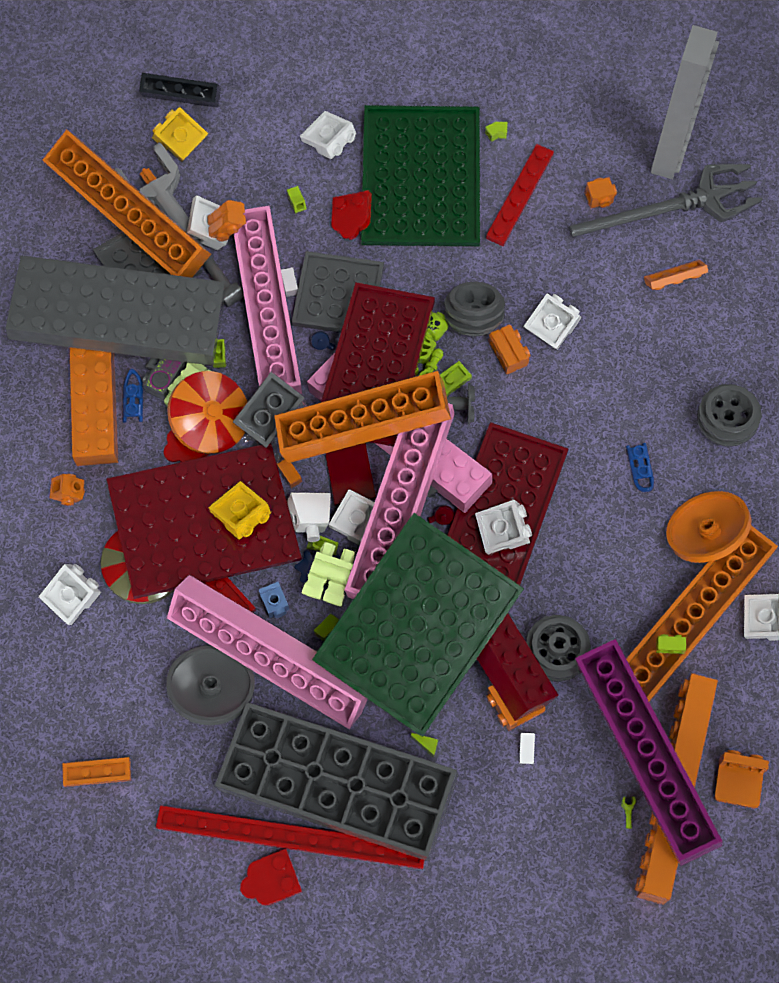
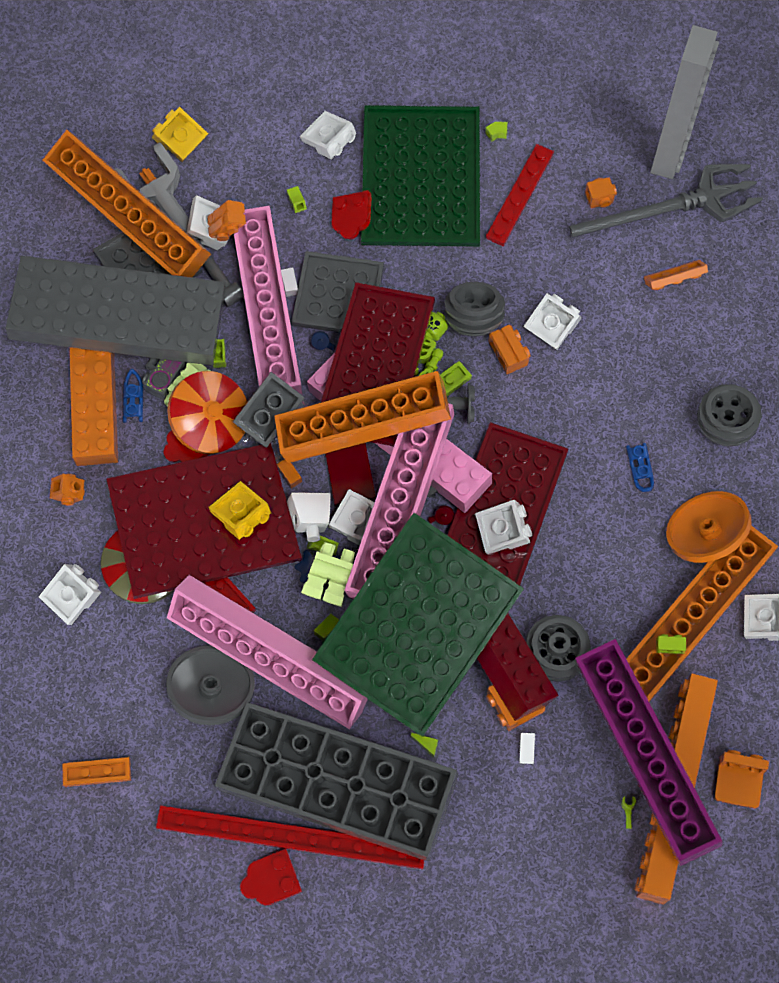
black brick [139,73,221,108] -> none
medium blue brick [259,582,289,618] -> none

